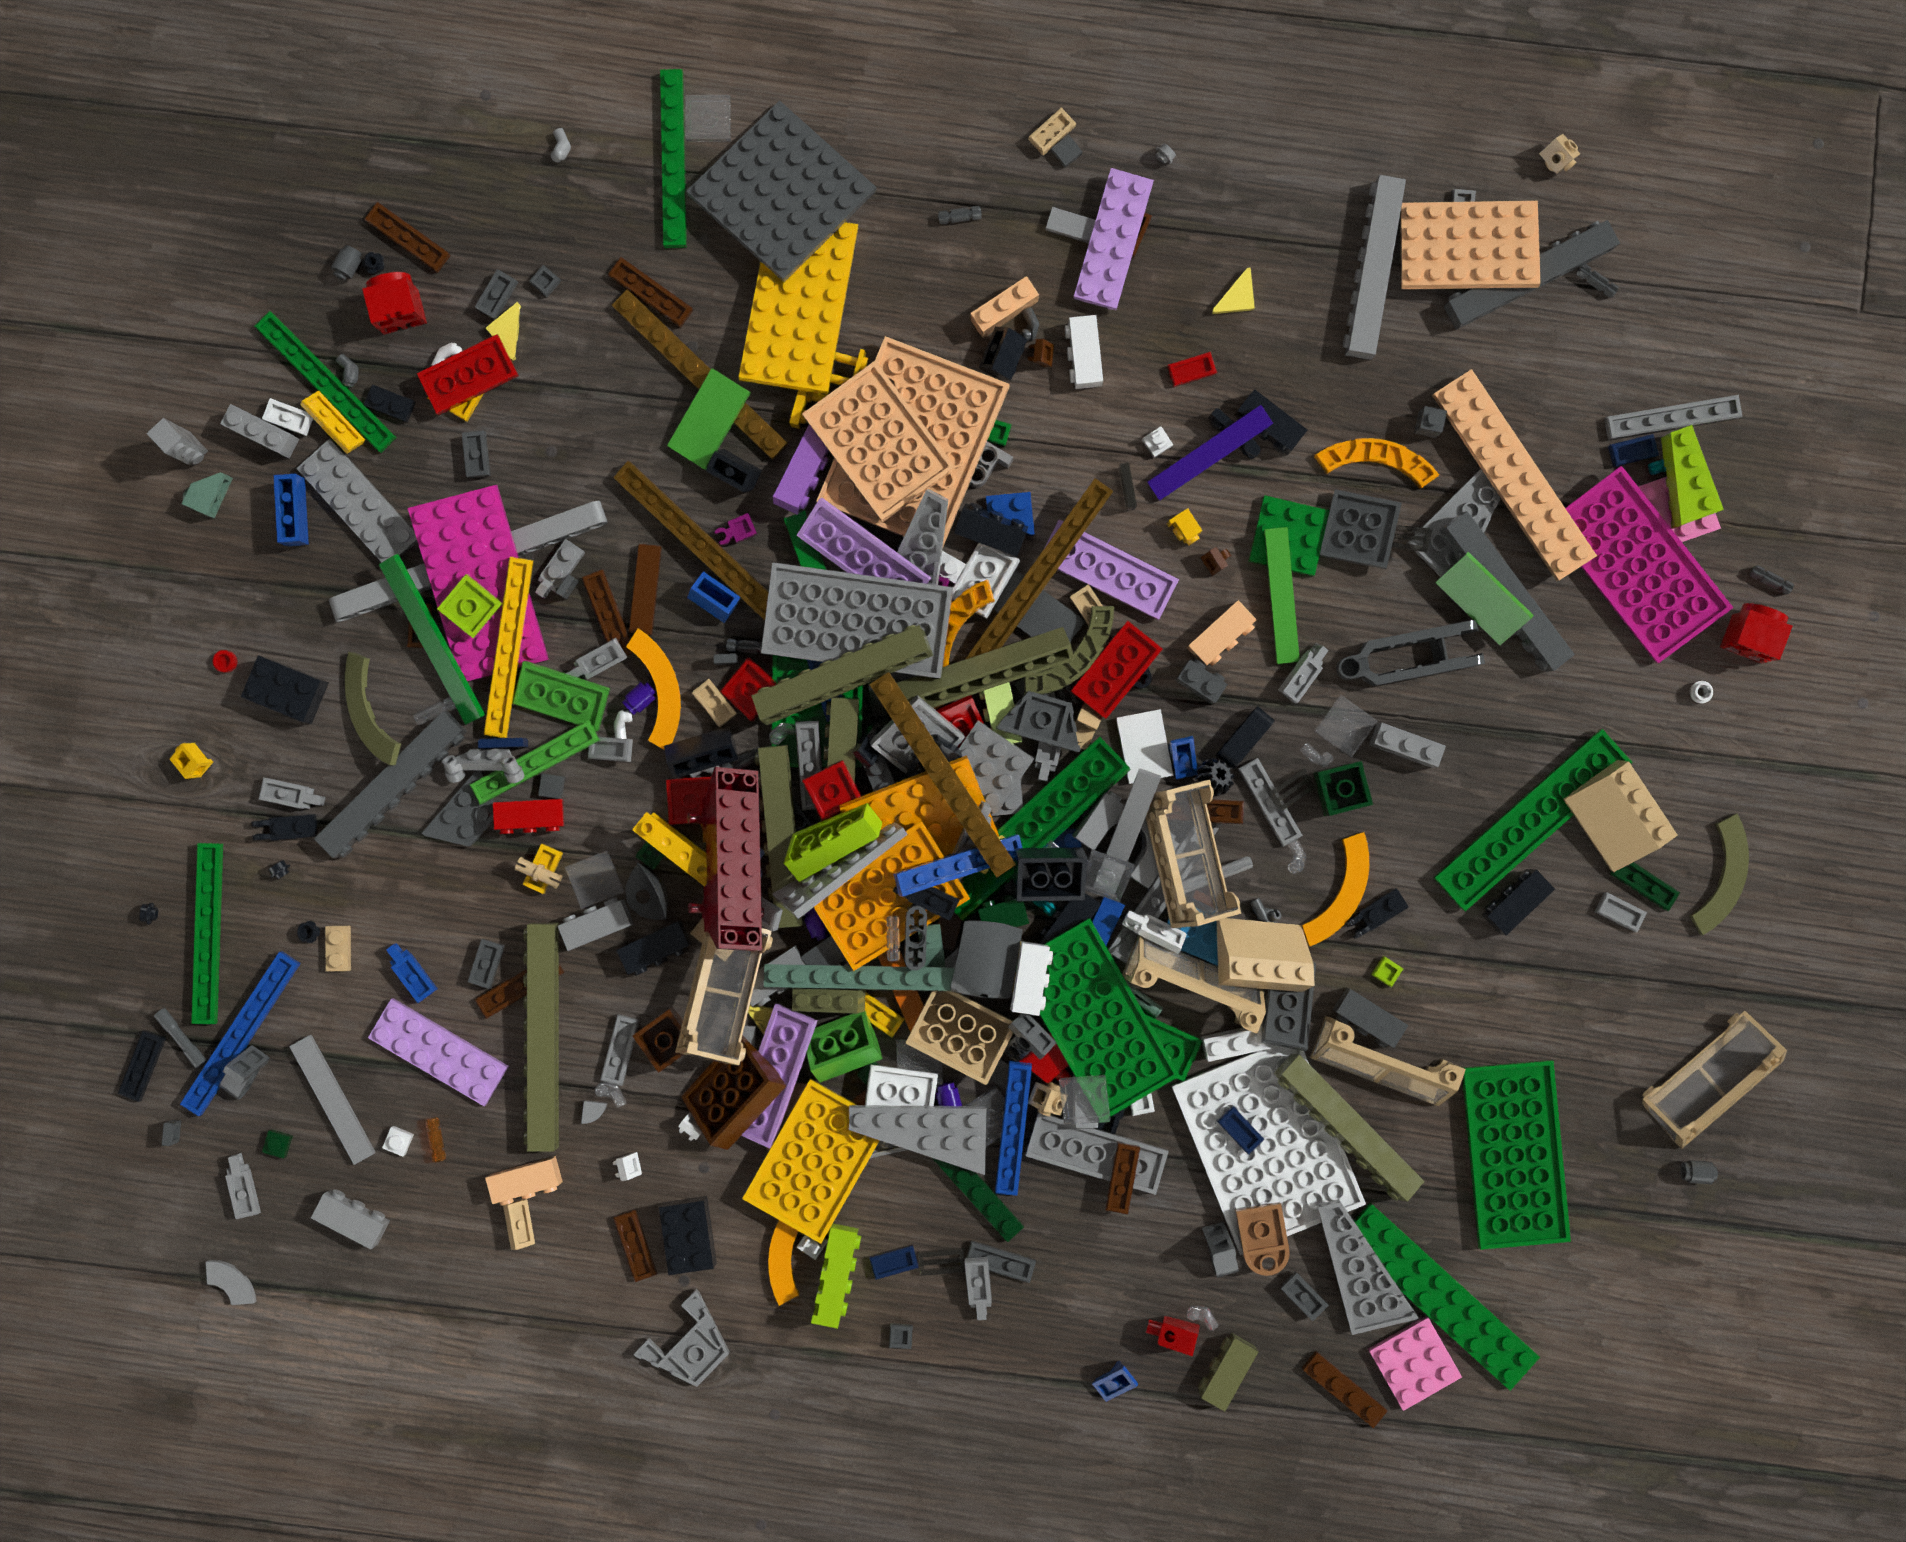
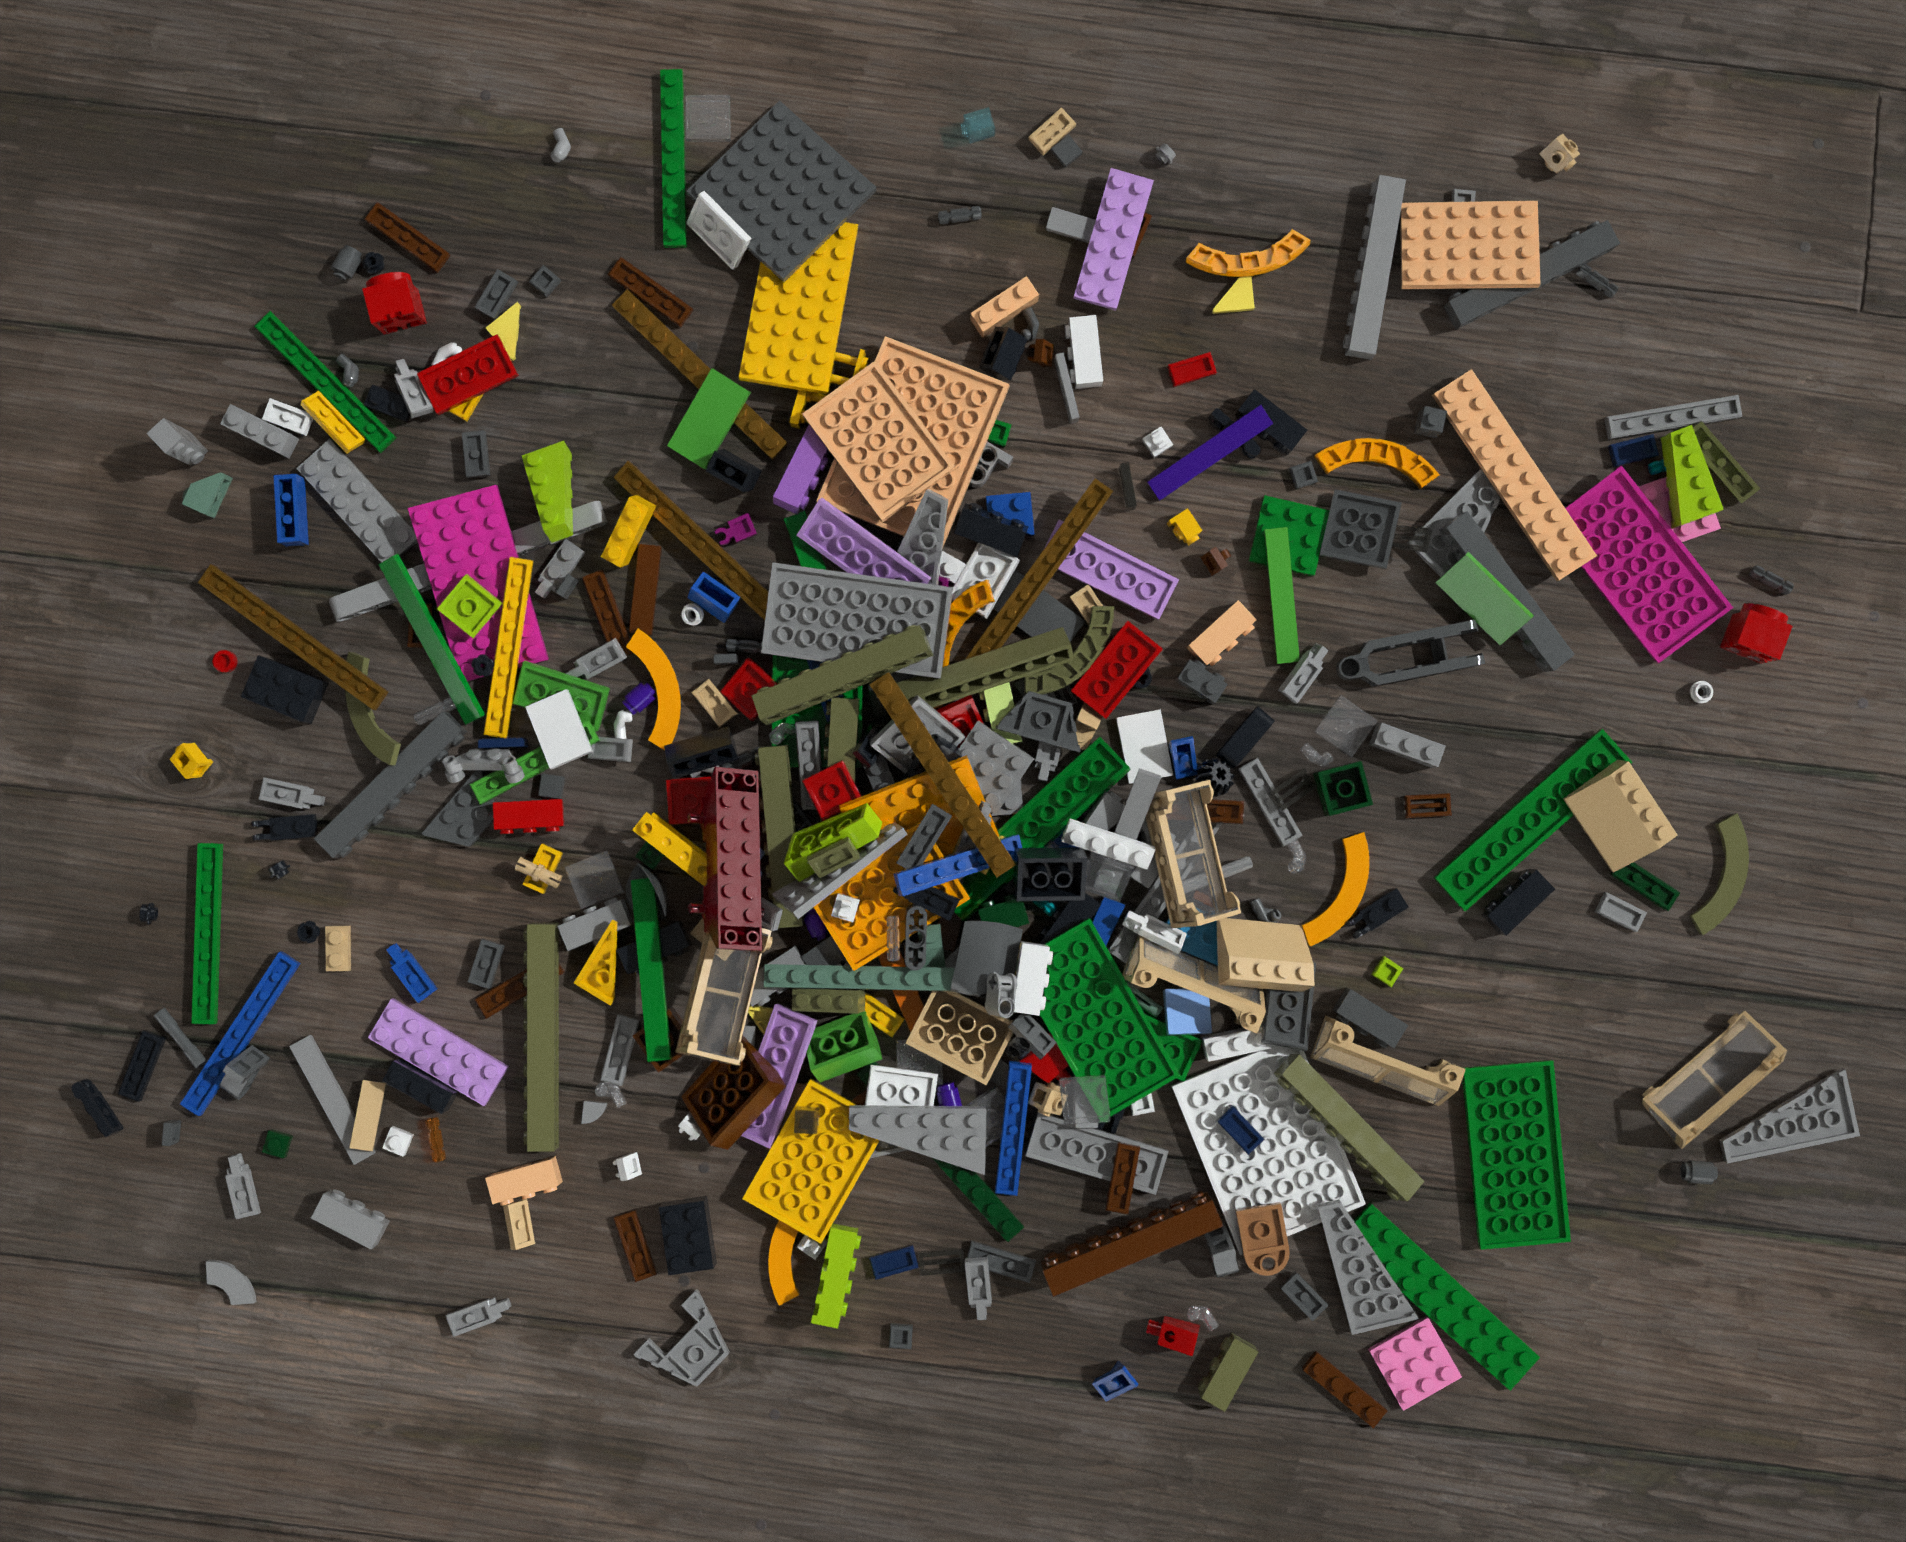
none -> black hinge [71,1079,124,1138]
none -> pearl gold plate [198,564,389,710]
none -> tan tile [349,1080,386,1151]
none -> black brick [382,1058,459,1114]
none -> light grey hinge [394,359,433,418]
none -> light grey hinge [445,1297,512,1337]
none -> black plate [471,654,494,677]
none -> lime wedge [522,441,573,543]
none -> white tile [526,689,593,769]
none -> yellow wing [574,920,618,1006]
none -> yellow brick [601,495,656,568]
none -> green tile [631,878,672,1062]
none -> white plate [682,603,704,626]
none -> white tile [686,191,752,270]
none -> clear smoke brick [794,1106,820,1134]
none -> olive plate [808,837,860,878]
none -> white tile [831,893,860,922]
none -> dark grey plate [896,803,952,869]
none -> clear light blue brick [960,107,995,144]
none -> light grey piece [985,973,1017,1018]
none -> reddish brown brick [1041,1191,1223,1297]
none -> light grey tile [1054,353,1080,424]
none -> white plate [1061,818,1156,869]
none -> light blue tile [1163,989,1212,1035]
none -> light orange tile [1186,229,1311,277]
none -> dark grey tile [1289,461,1318,490]
none -> reddish brown tile [1404,793,1452,818]
none -> olive plate [1693,421,1760,504]
none -> light grey wing [1719,1068,1860,1164]

